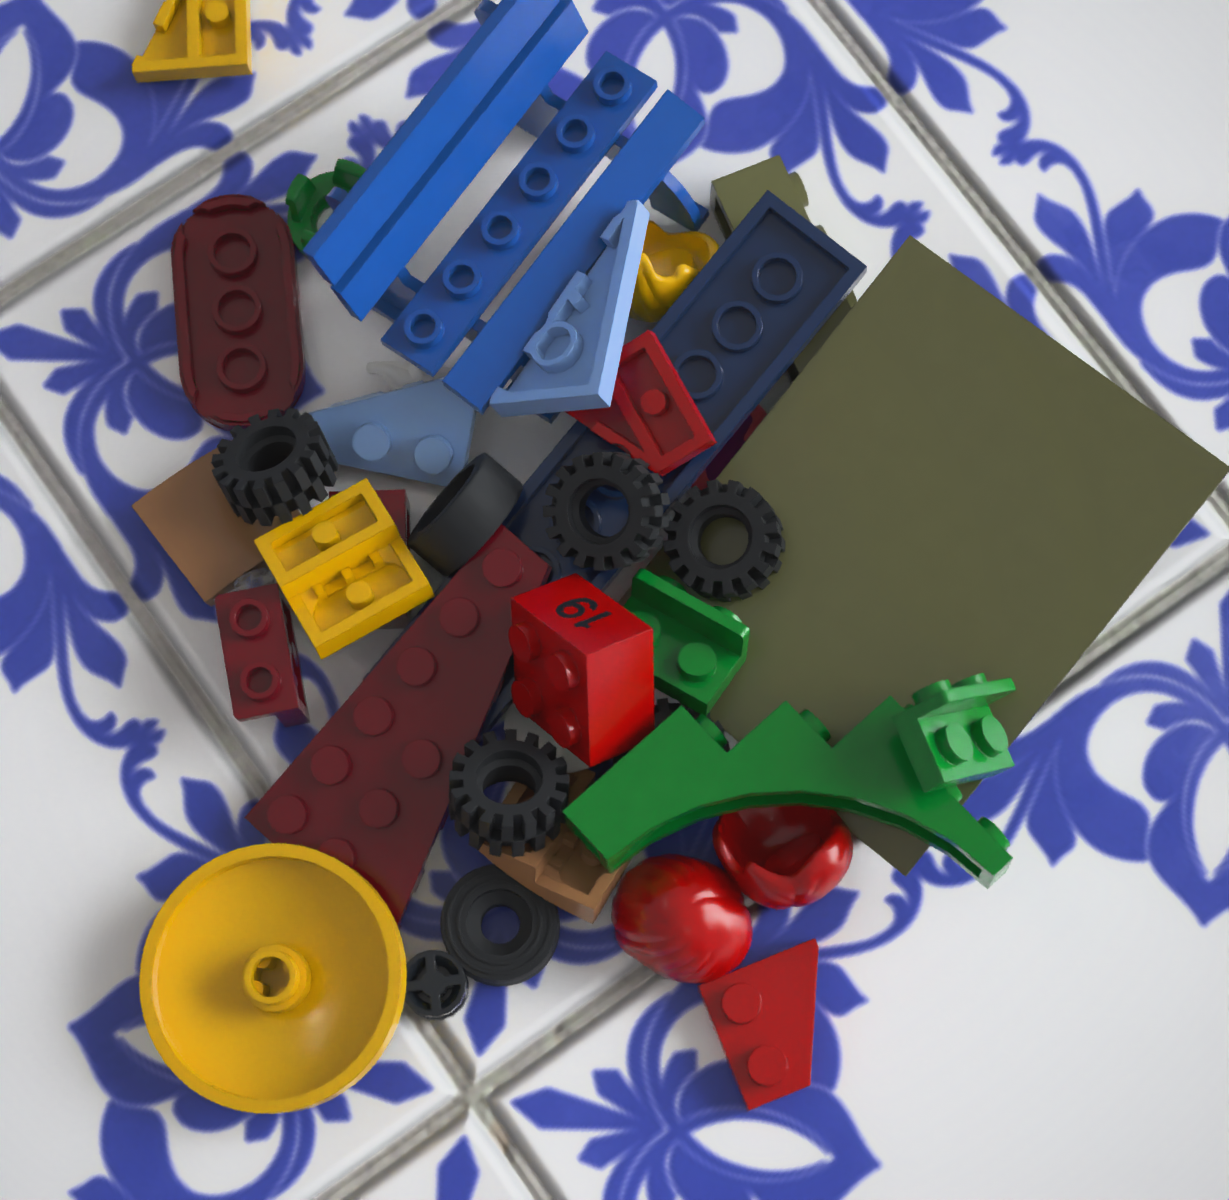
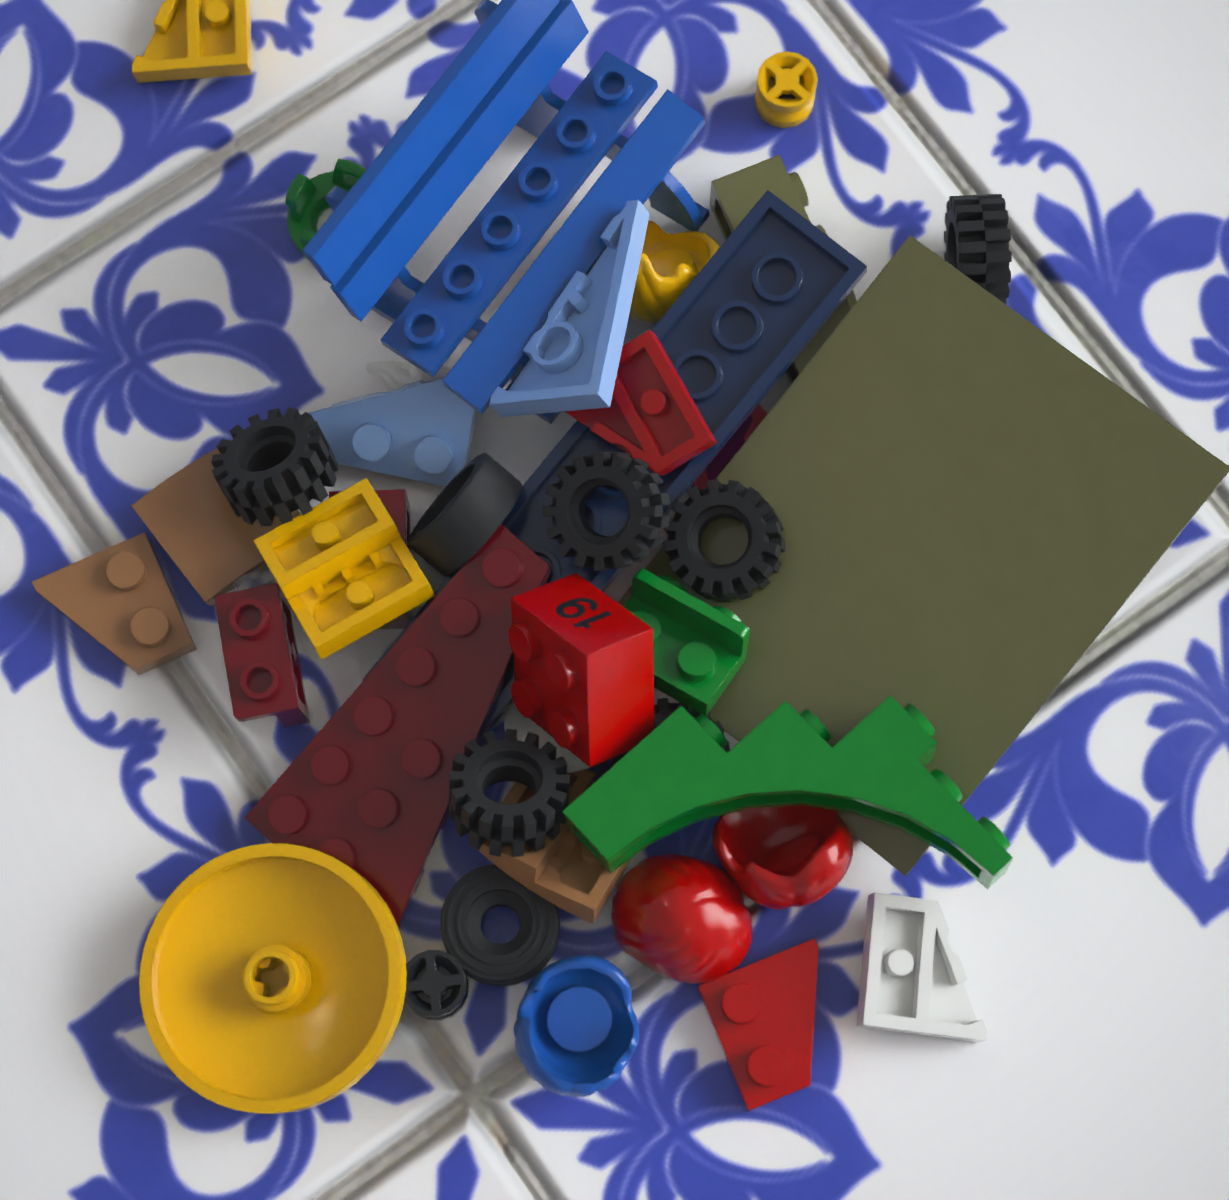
dark red tile [171,194,306,431] -> none
green bracket [891,673,1017,793] -> none
none -> medium nougat wing [32,532,197,675]
none -> blue piece [513,955,639,1097]
none -> yellow wheel [754,52,818,128]
none -> white wing [856,892,987,1042]
none -> black tyre [944,194,1012,304]

